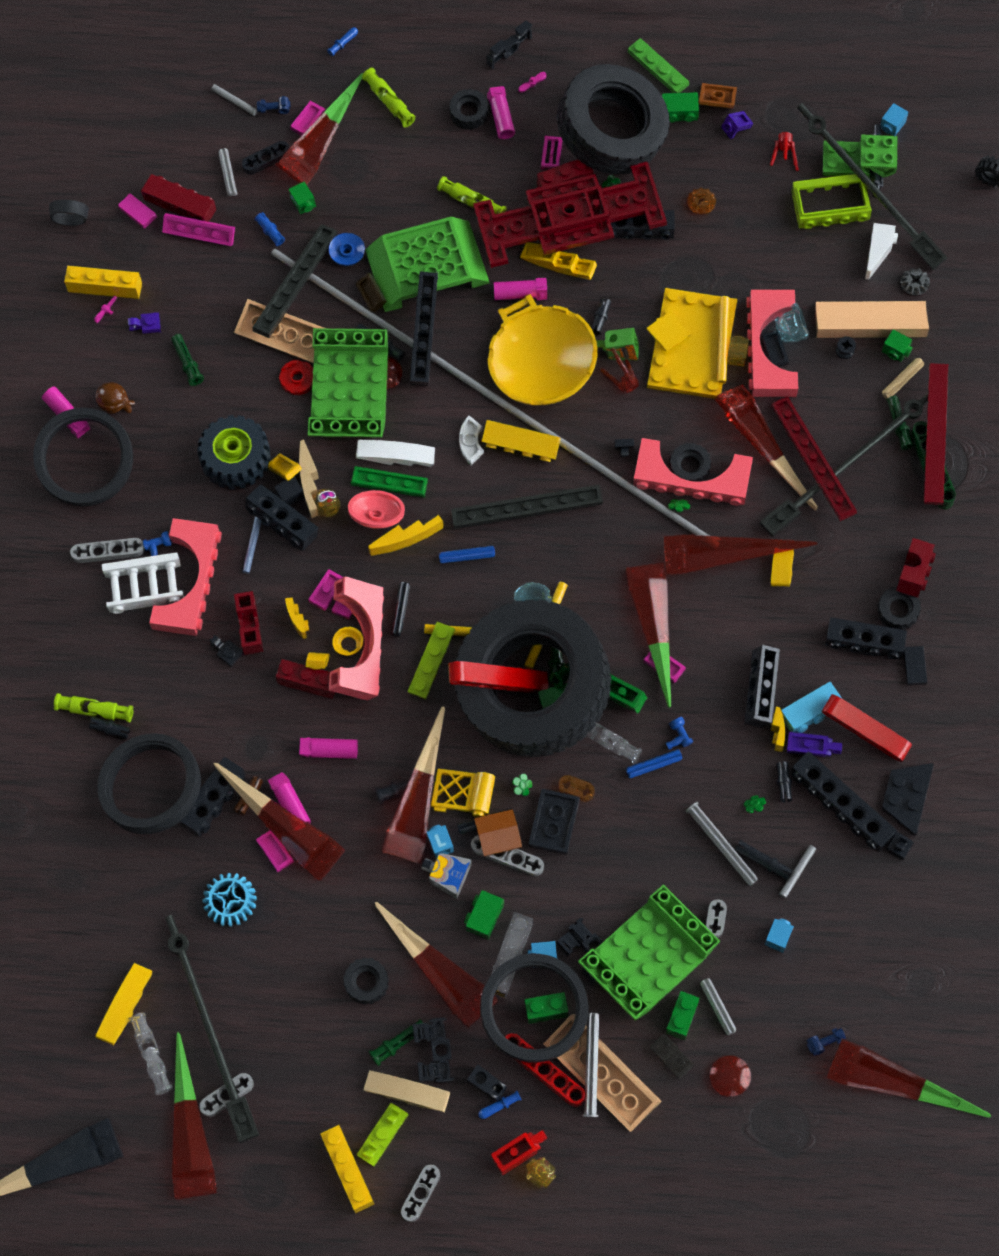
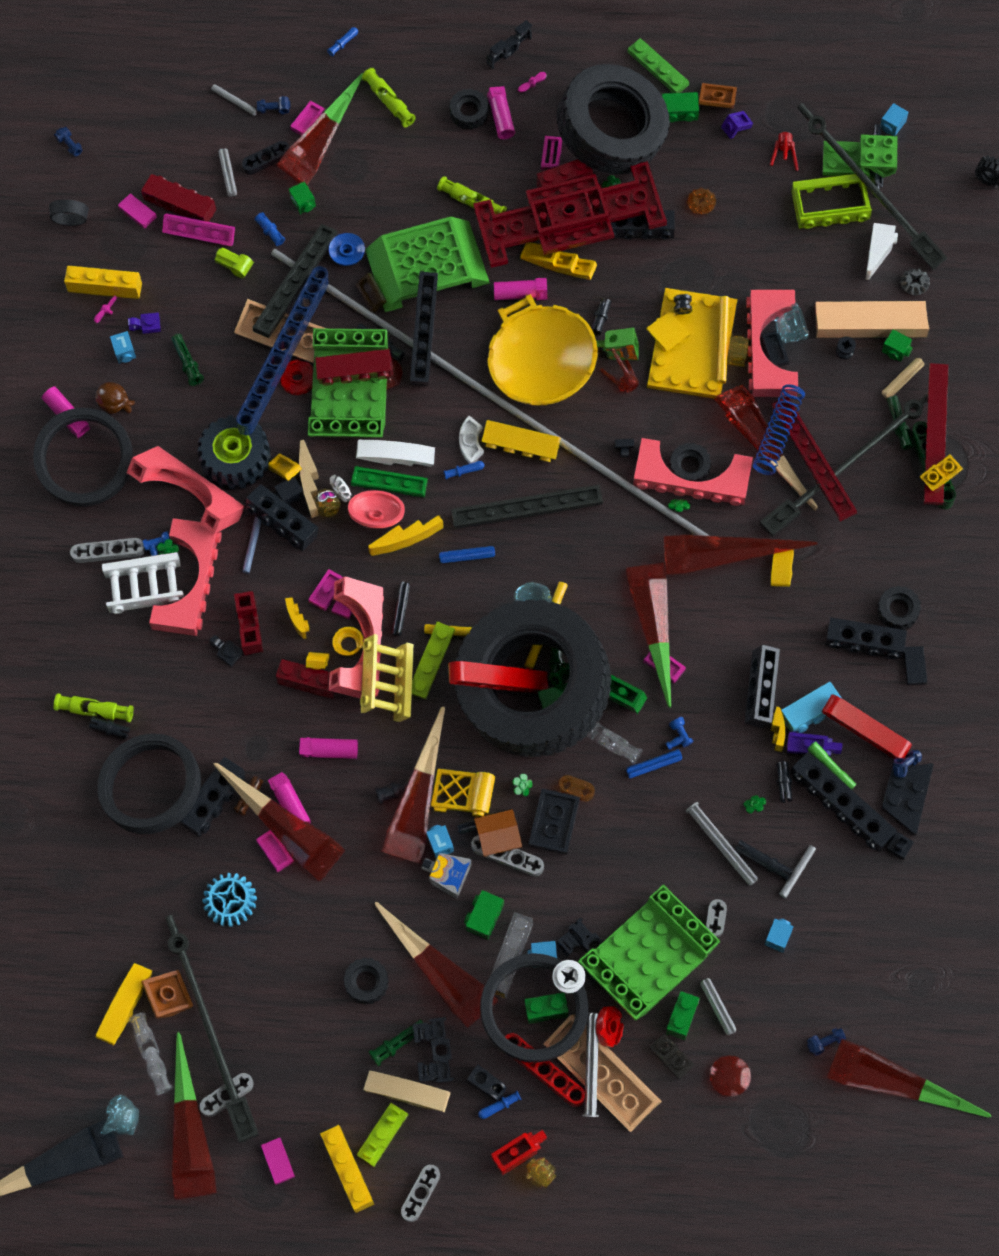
dark red arch [896,538,936,597] -> none
none -> dark blue bar [54,126,82,156]
none -> clear light blue helmet [101,1095,139,1135]
none -> dark azure brick [110,331,136,363]
none -> coral arch [127,446,245,534]
none -> dark orange slope [141,970,193,1018]
none -> green plant [157,539,179,555]
none -> lime piece [215,247,254,278]
none -> dark blue beam [236,266,329,435]
none -> dark pink tile [261,1138,295,1185]
none -> dark red brick [315,349,393,386]
none -> white gear [330,475,351,502]
none -> light yellow fence [360,634,413,722]
none -> blue piece [443,461,485,479]
none -> white gear [552,960,585,993]
none -> red tile [596,1006,624,1047]
none -> black wheel [674,294,692,315]
none -> blue piece [752,384,805,475]
none -> bright green piece [807,741,856,790]
none -> dark blue bar [893,750,922,777]
none -> yellow slope [920,454,963,491]

